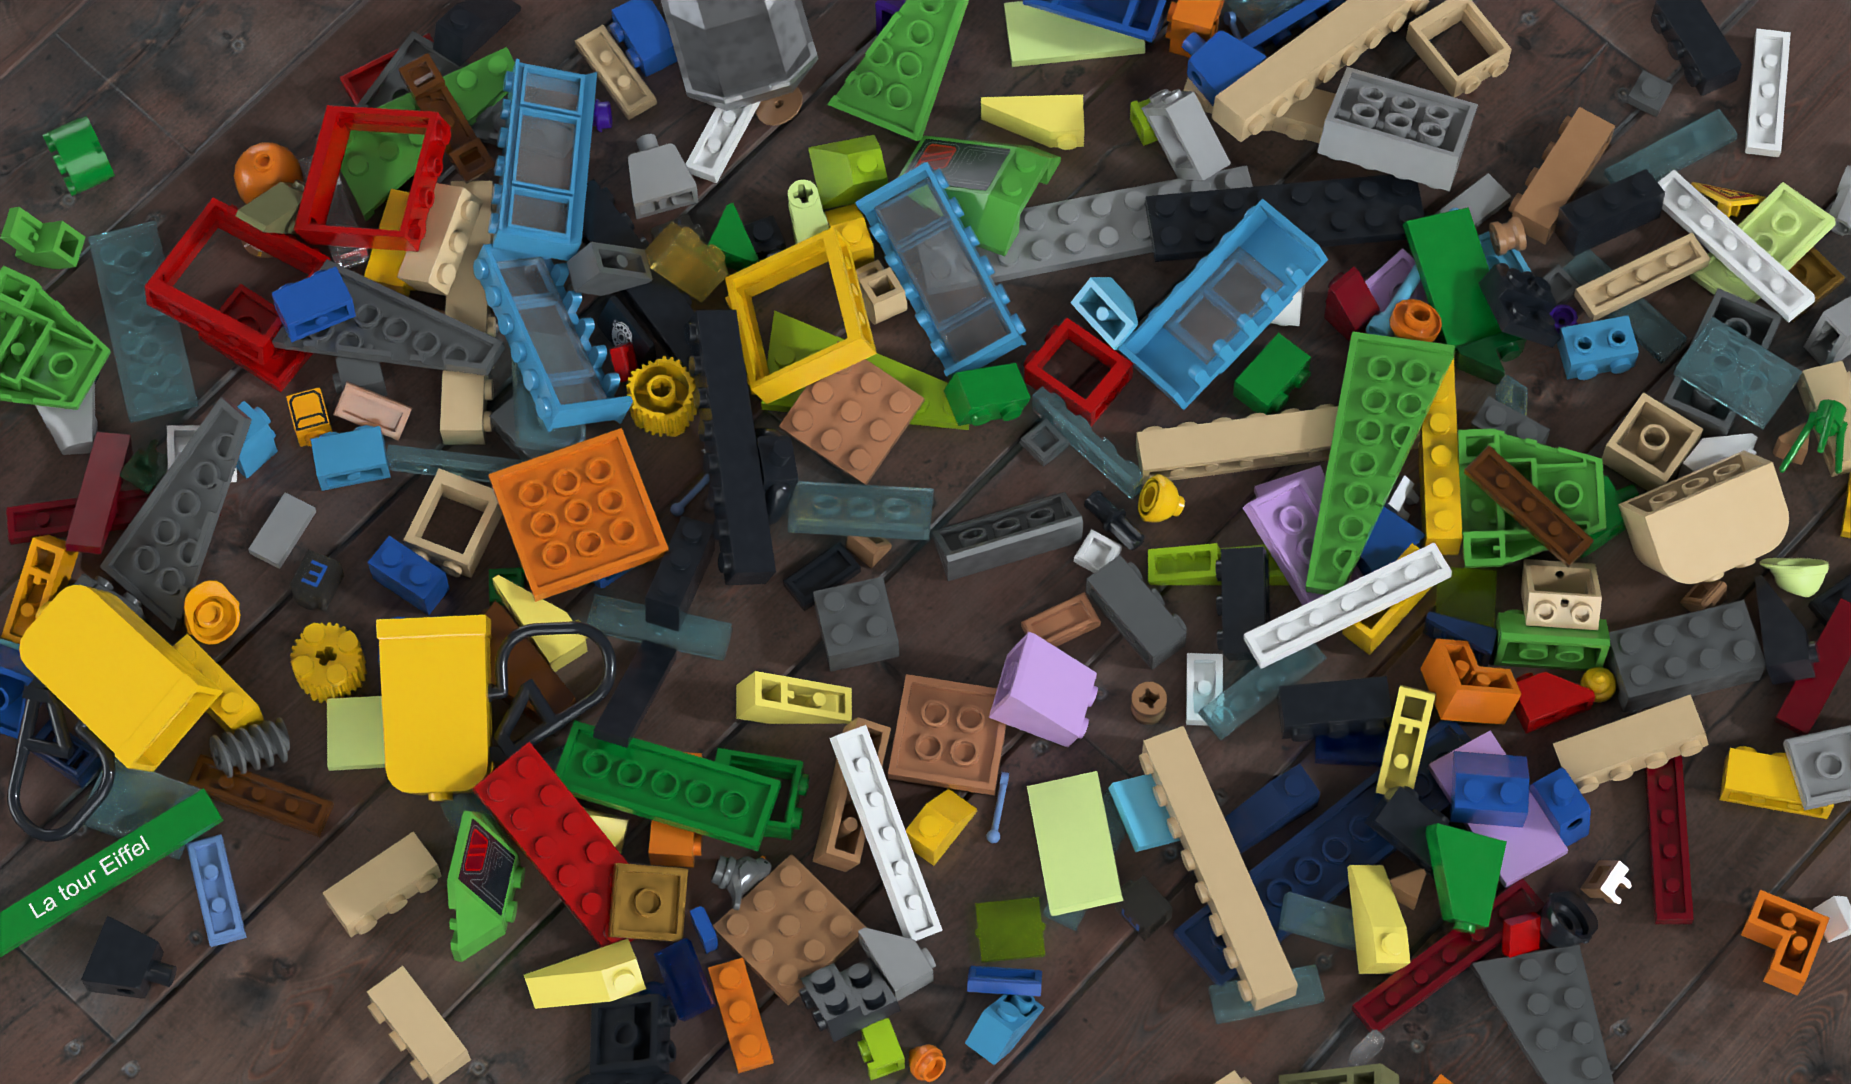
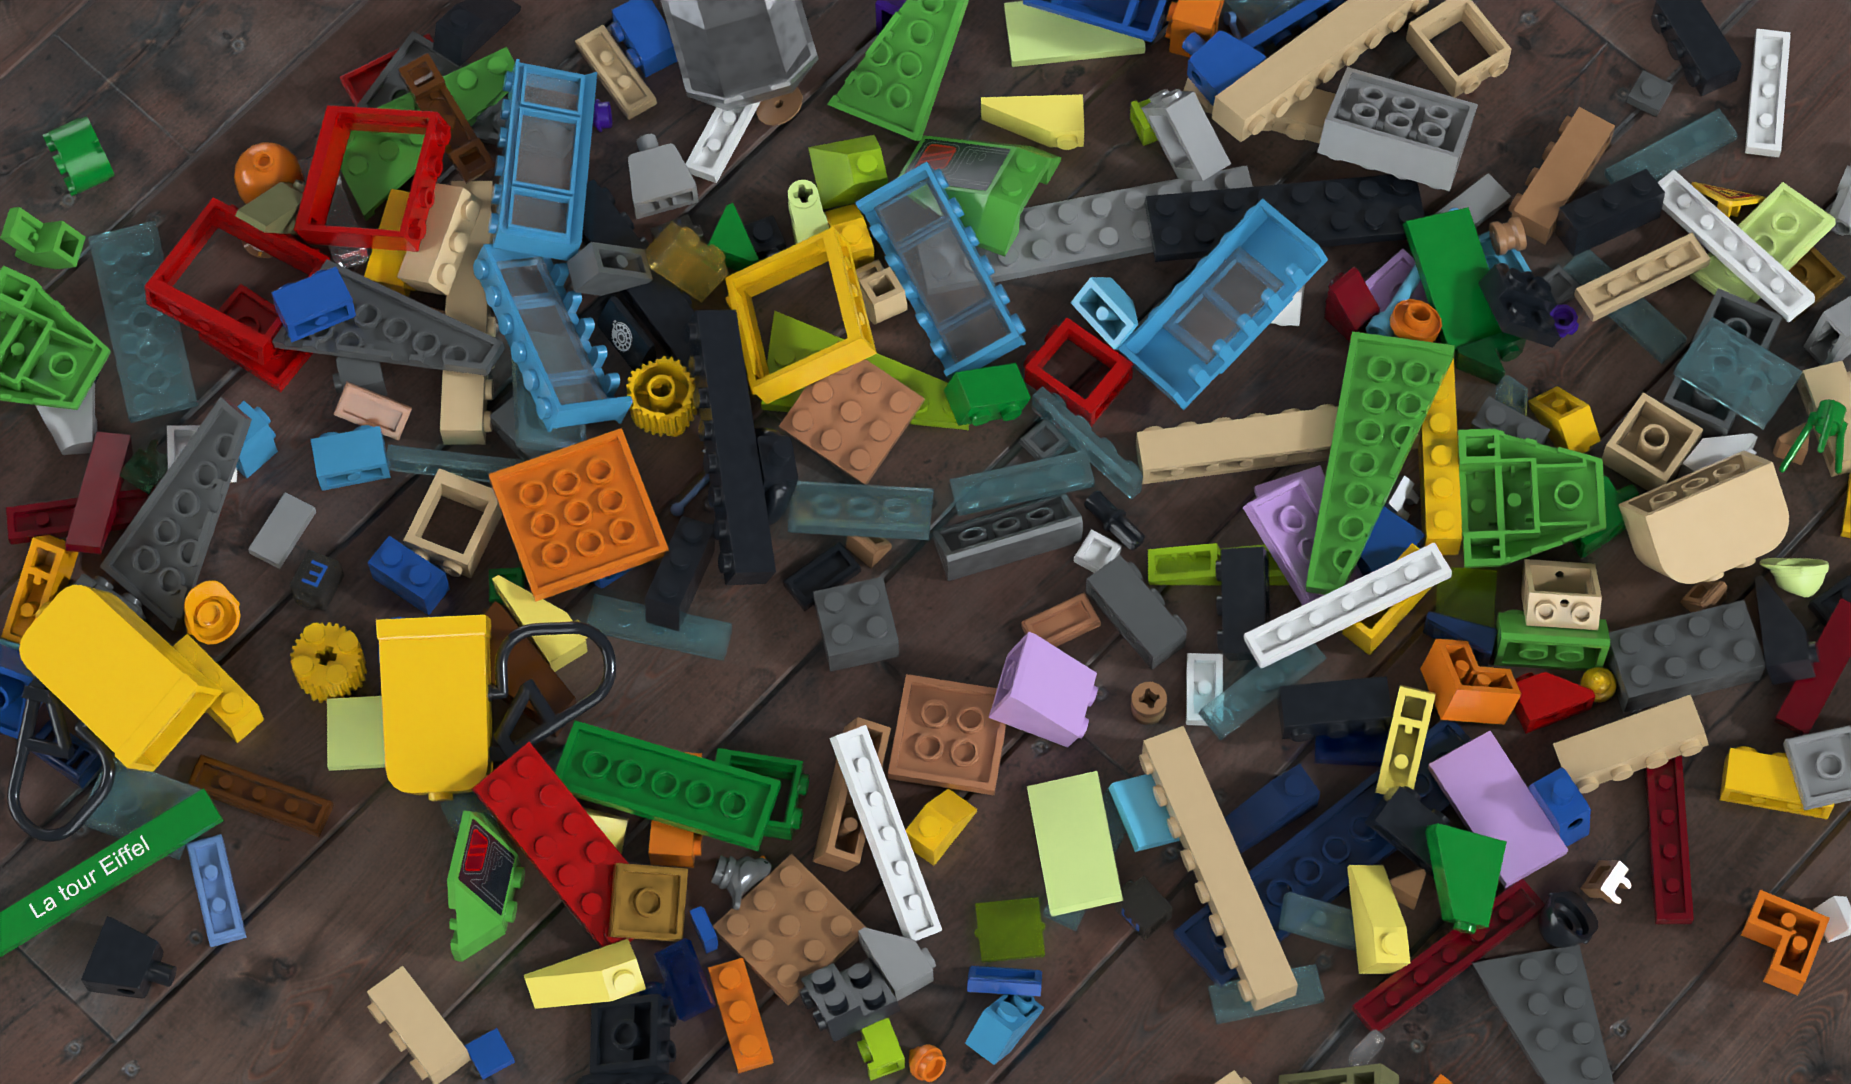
dark grey piece [209,717,290,778] -> none
light orange brick [286,387,333,447] -> none
tan brick [323,831,442,938] -> none
black tile [593,640,677,748] -> none
red tile [609,342,639,383] -> none
light yellow slope [736,671,852,724] -> none
medium blue hinge [986,772,1009,843] -> none
yellow brick [1138,474,1185,523] -> none
green brick [1233,333,1311,415] -> none
blue slope [1450,751,1530,828] -> none
reddish brown tile [1464,445,1594,568] -> none
red tile [1502,911,1541,958] -> none
dark azure brick [1557,315,1639,380] -> none
none -> blue tile [464,1028,515,1080]
none -> clear light blue plate [950,450,1095,516]
none -> yellow slope [1528,386,1601,453]

